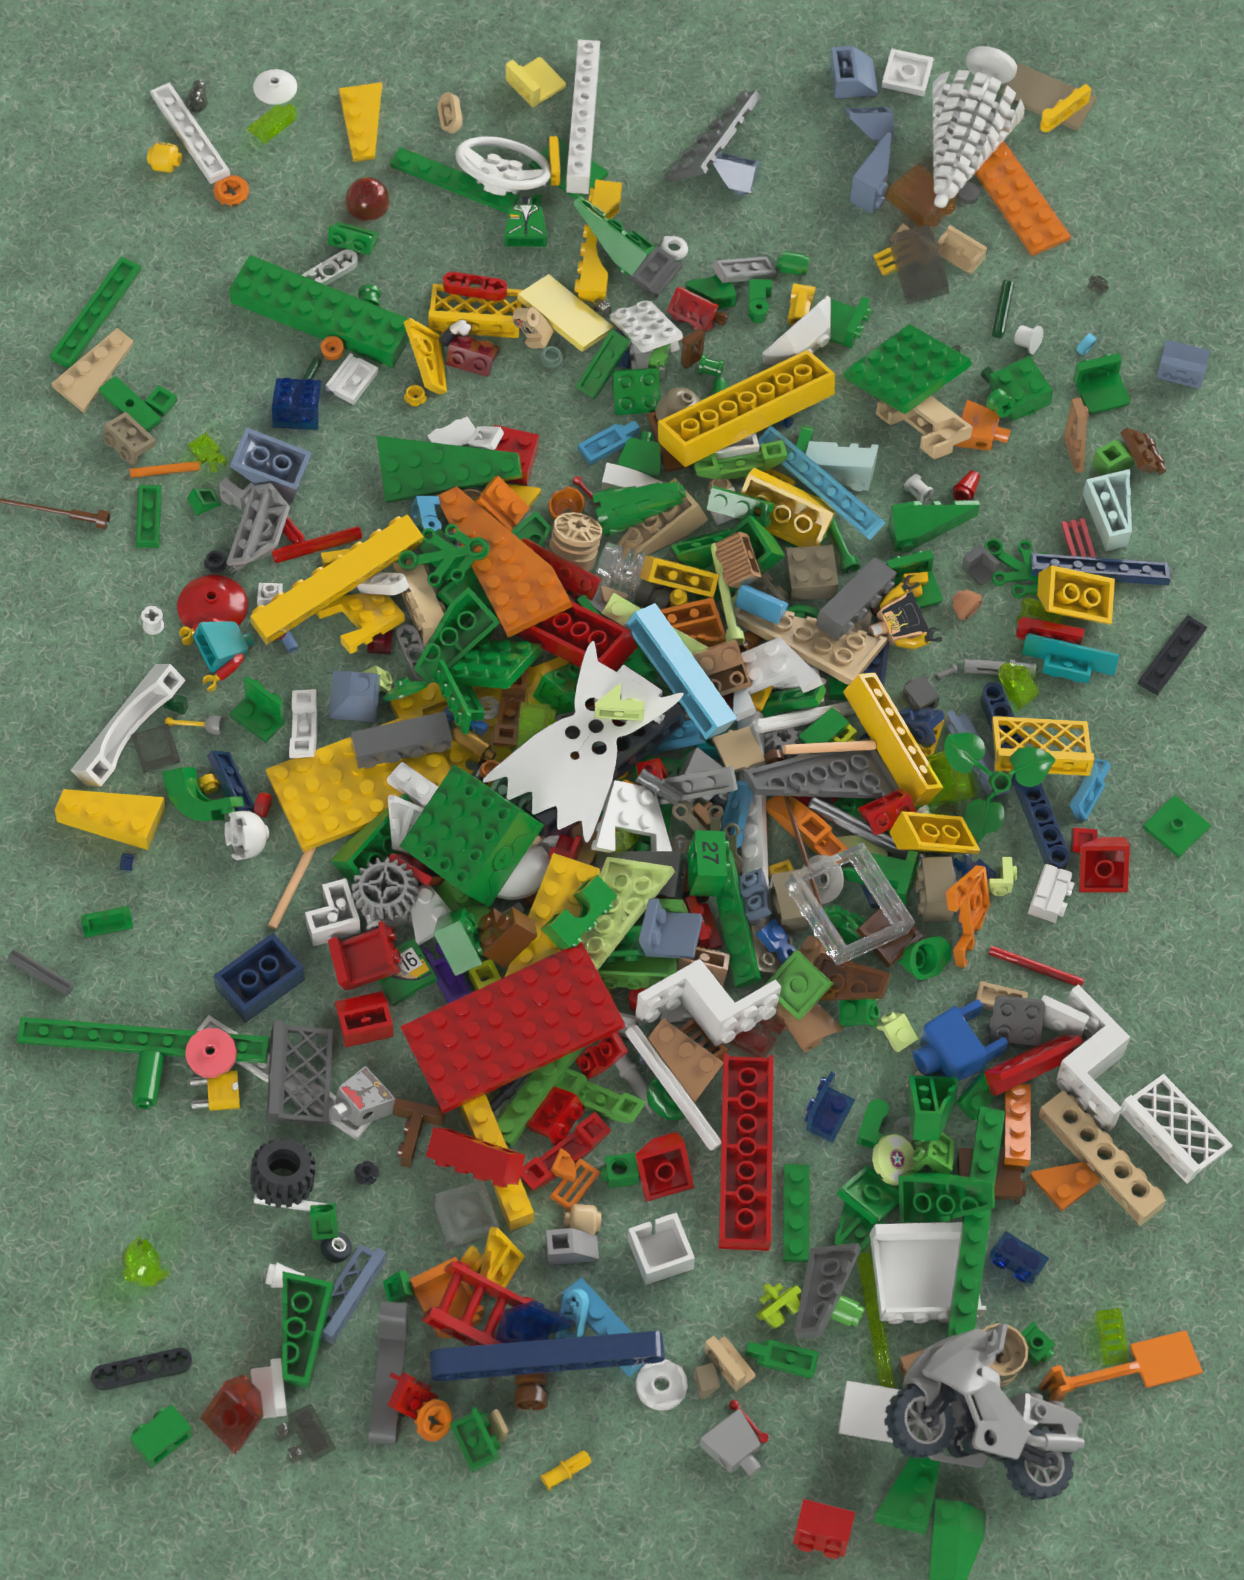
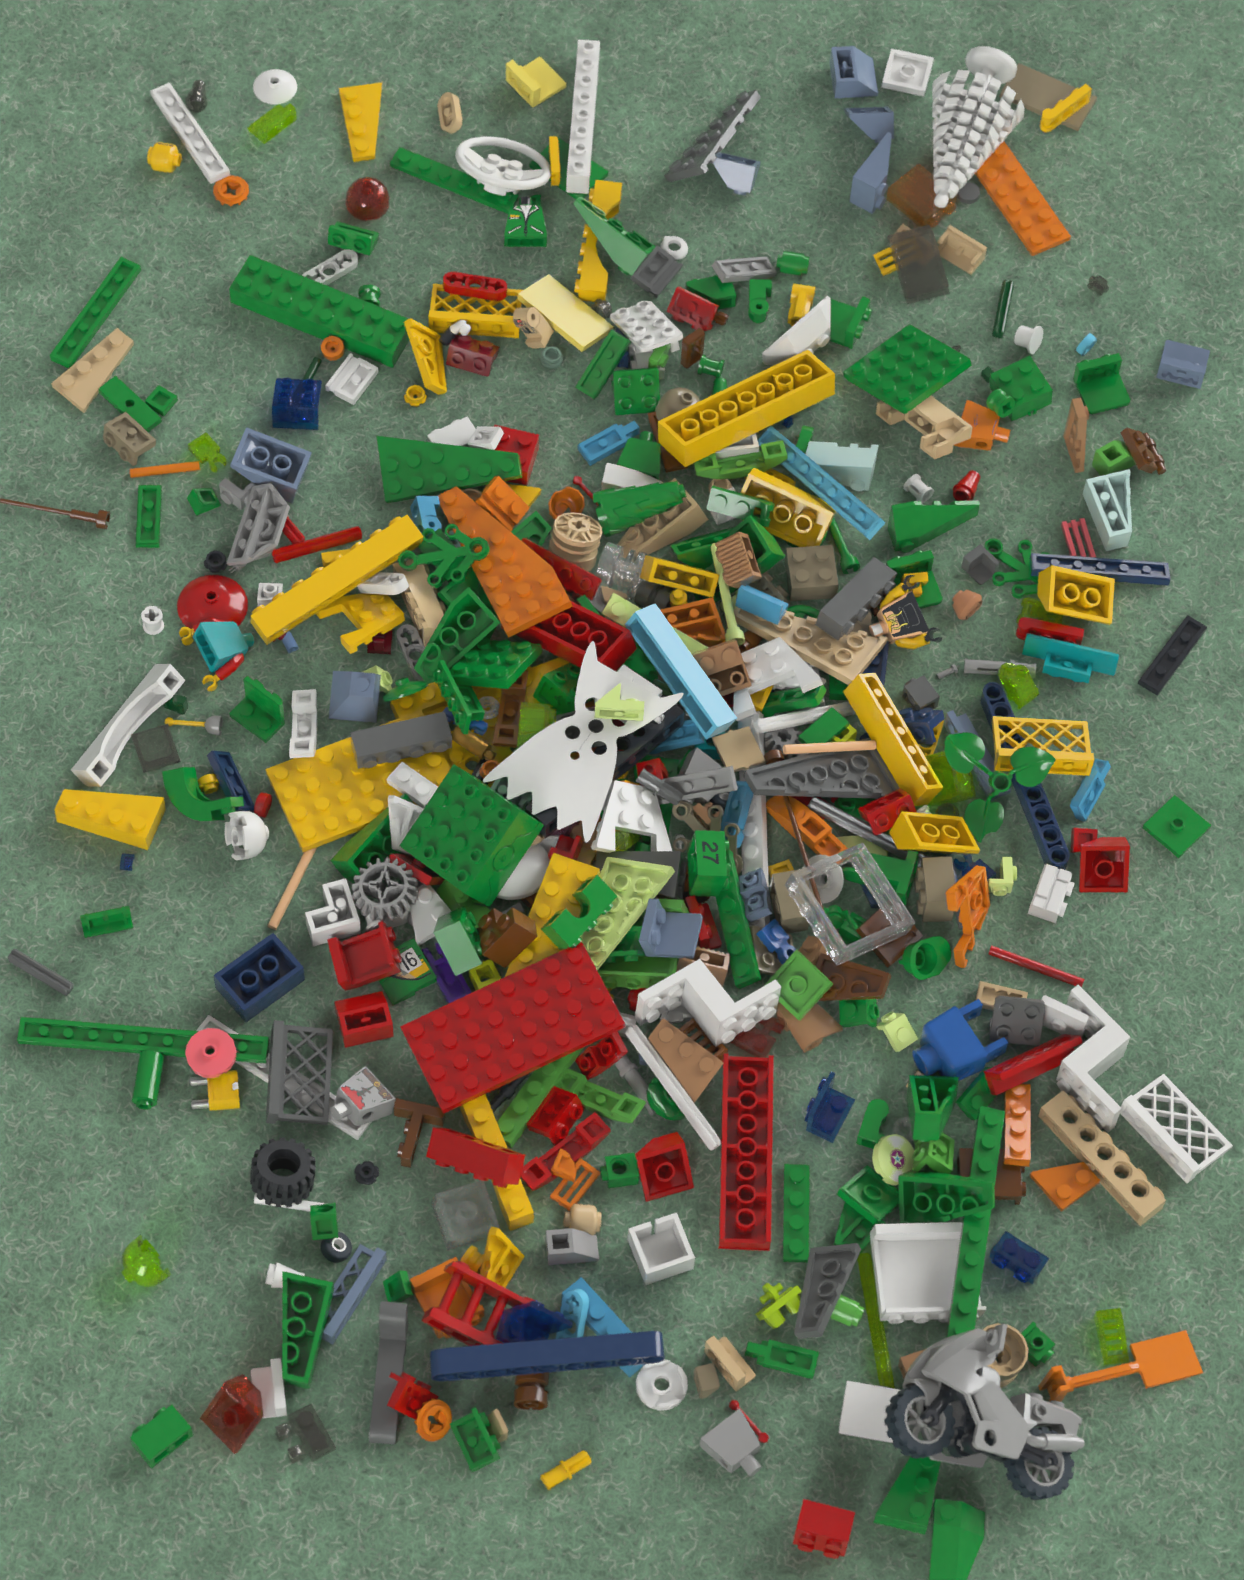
black beam [91,1348,192,1390] -> none

